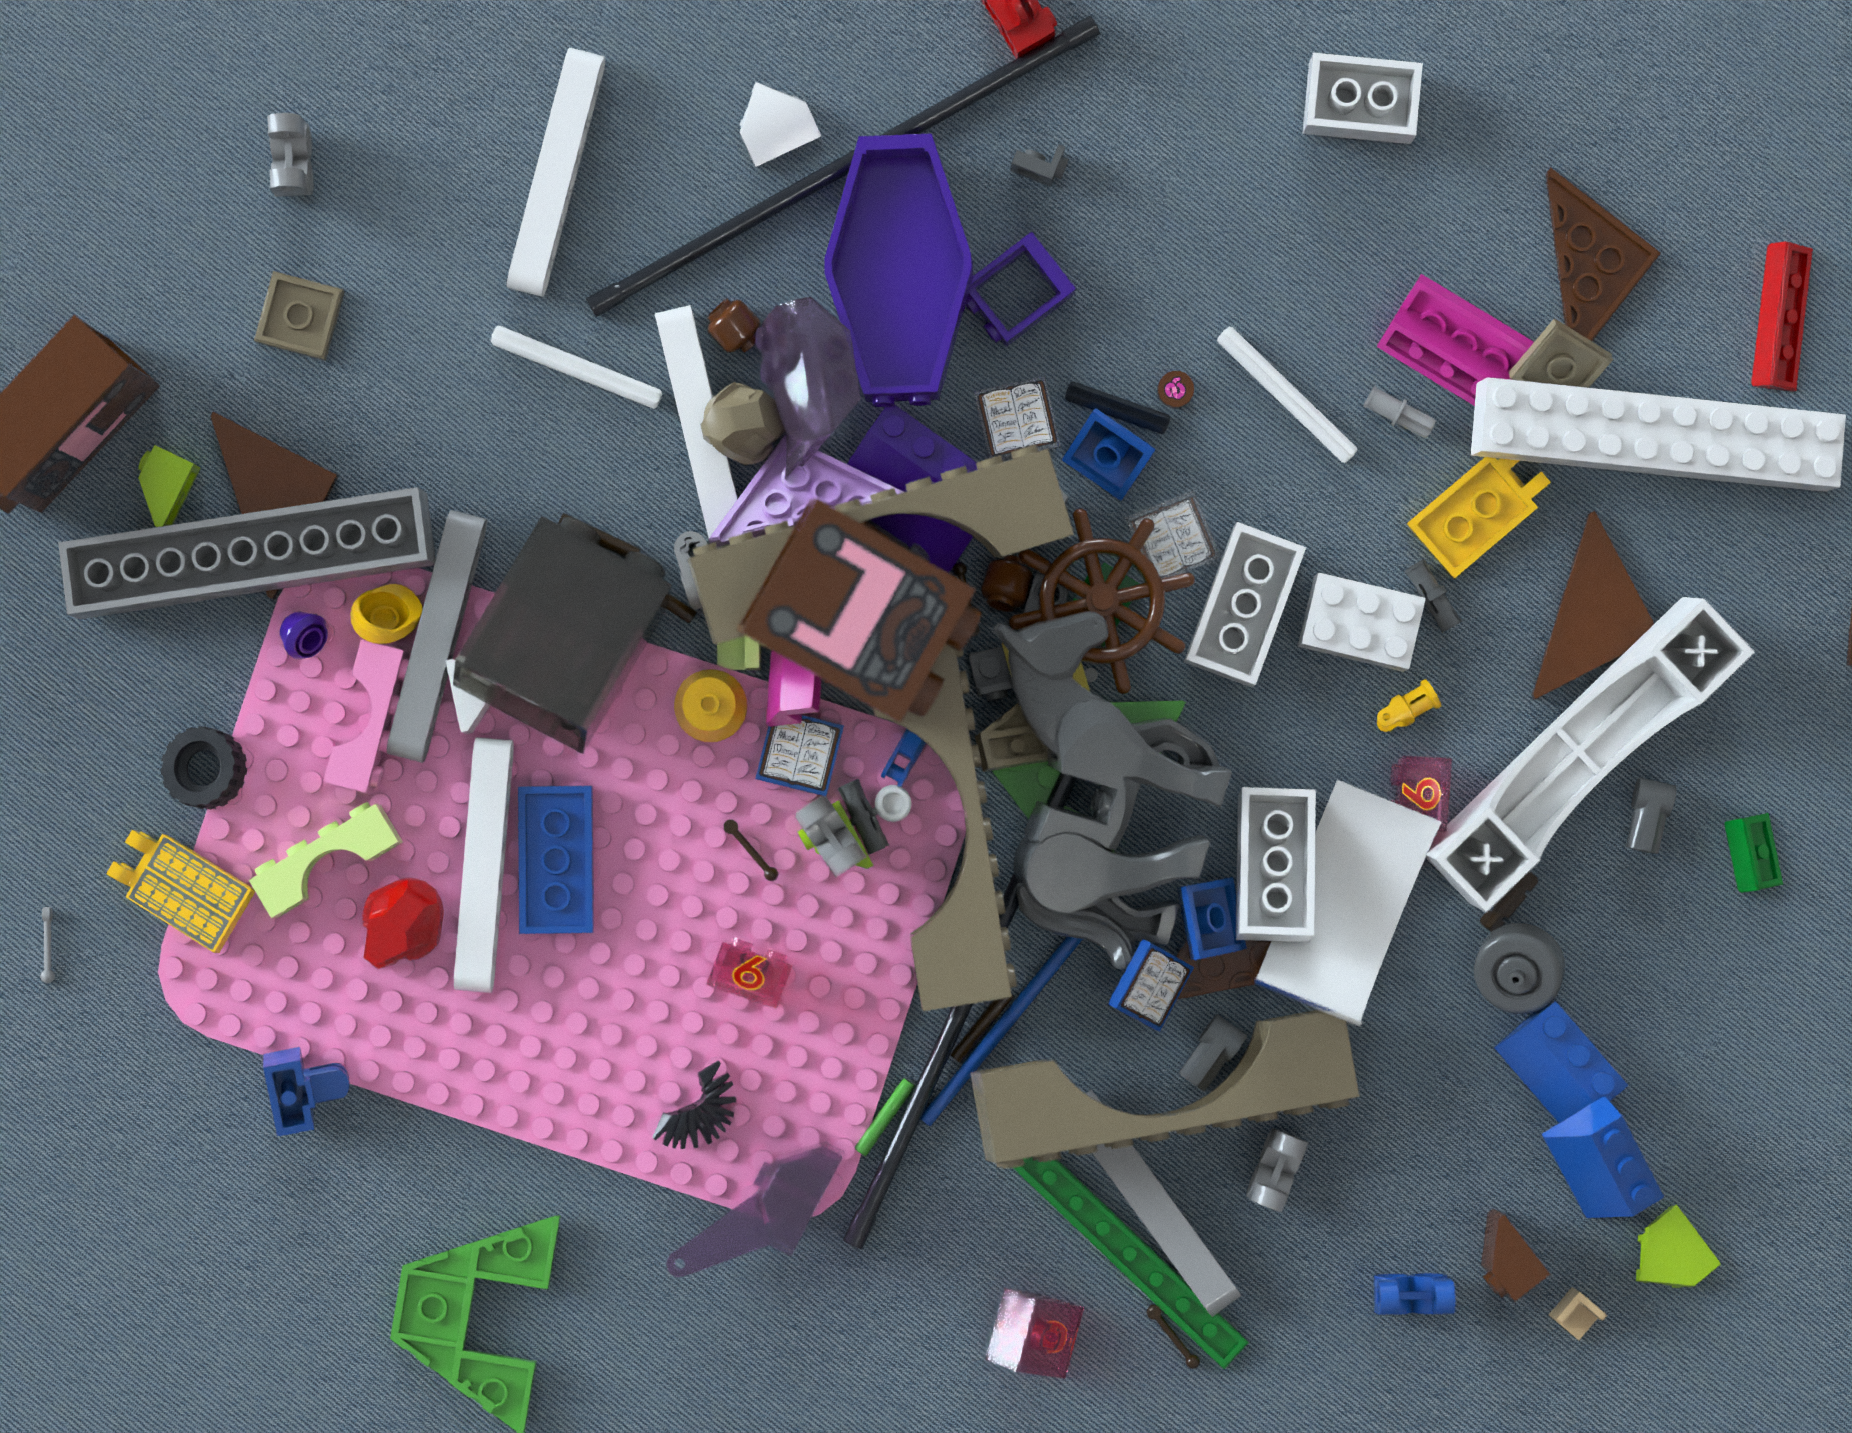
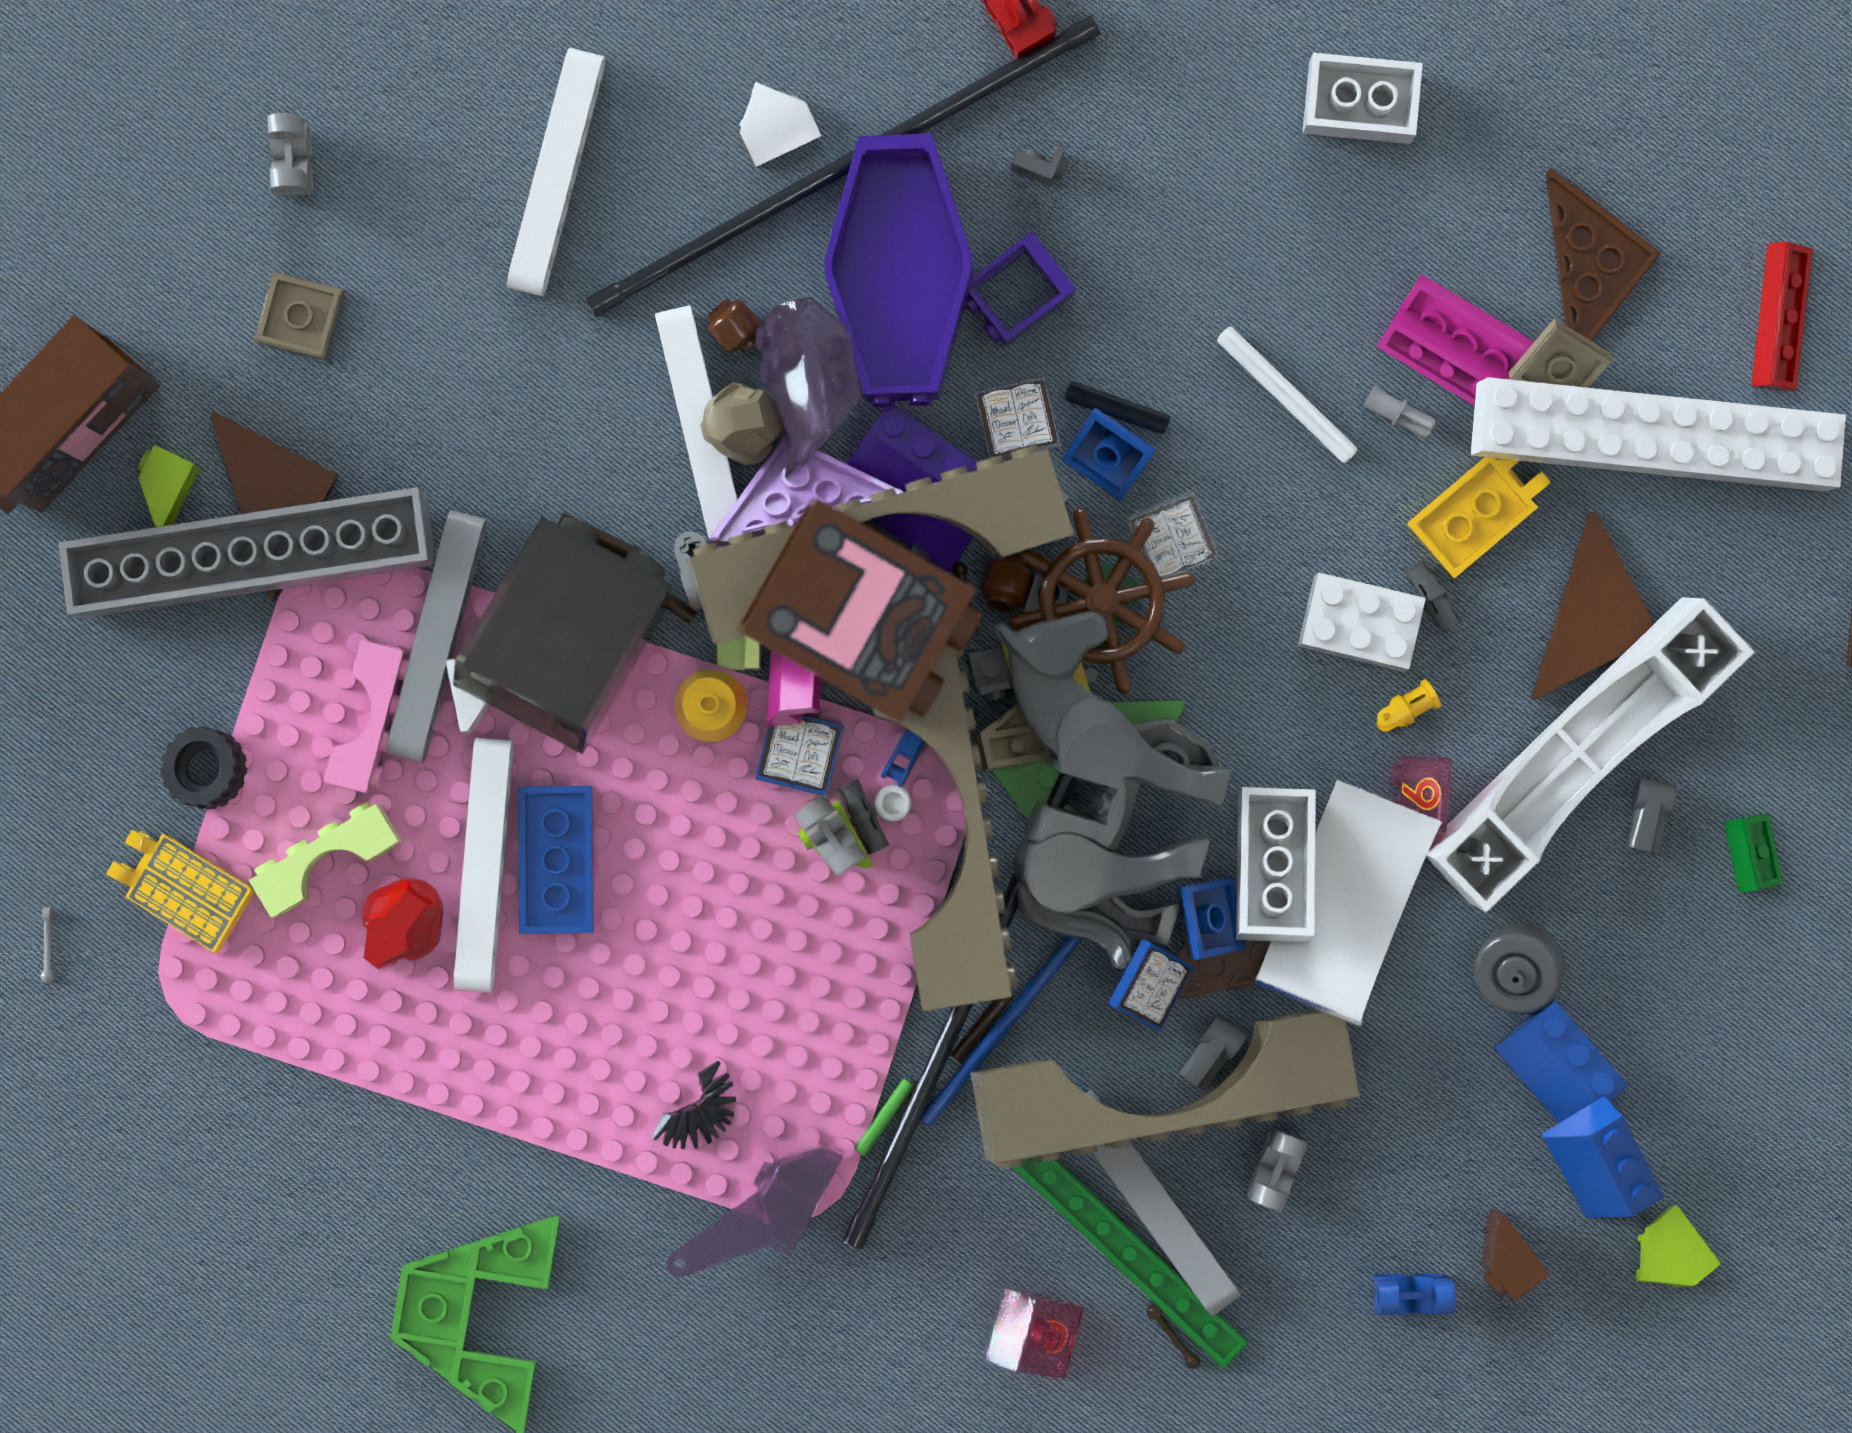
blue brick [263,1047,349,1137] -> none
dark purple cone [280,611,328,659] -> none
yellow hat [350,584,423,644] -> none
white axle [491,326,662,409] -> none
clear pink slope [706,937,794,1009] -> none
dark brown hinge [723,820,779,881] -> none
reddish brown tile [1157,371,1194,408] -> none
white brick [1184,522,1306,687] -> none
dark brown axle [1480,871,1539,932] -> none
tan panel [1549,1287,1607,1340] -> none

